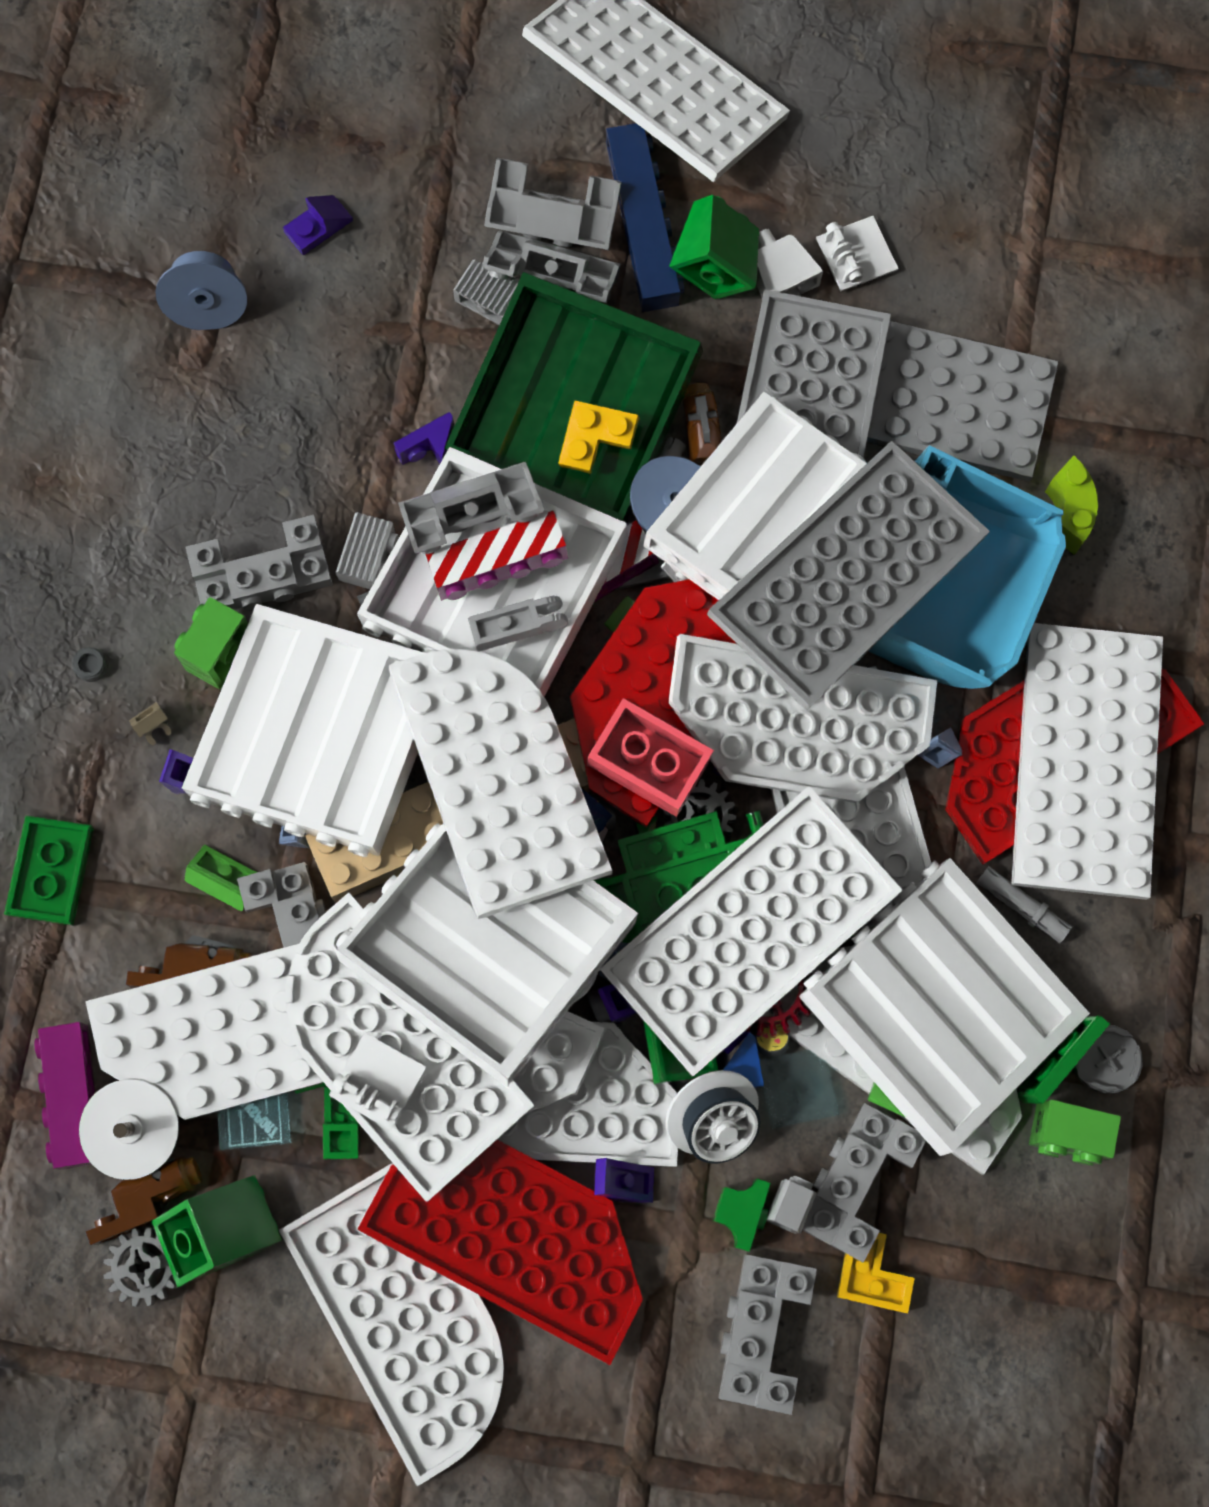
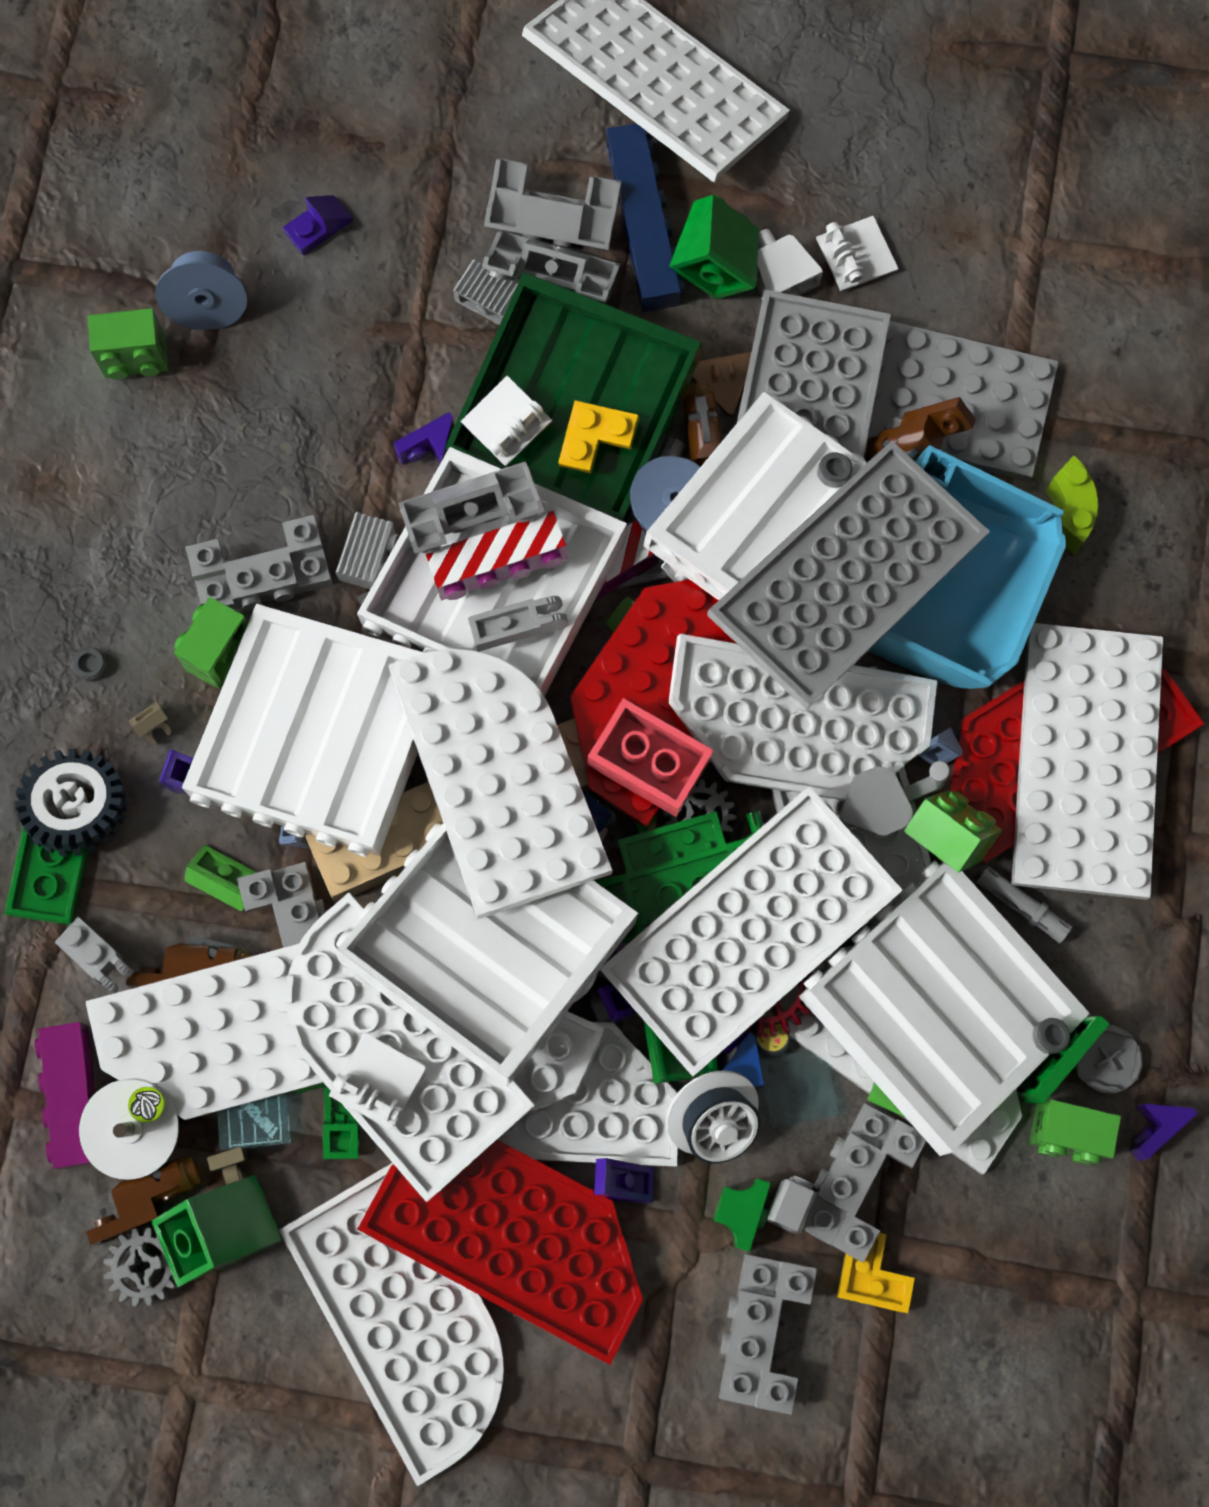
none -> wheel [15,749,127,857]
none -> light grey hinge [55,917,134,994]
none -> bright green brick [88,308,168,380]
none -> tile [128,1087,166,1123]
none -> dark tan tile [207,1147,250,1185]
none -> white hinge [461,376,552,467]
none -> medium nougat piece [692,352,751,416]
none -> dark grey tile [817,452,853,488]
none -> light grey piece [839,761,950,837]
none -> reddish brown plate [864,397,976,463]
none -> brick [904,790,1002,873]
none -> dark grey tile [1033,1018,1070,1054]
none -> dark purple slope [1129,1104,1198,1161]

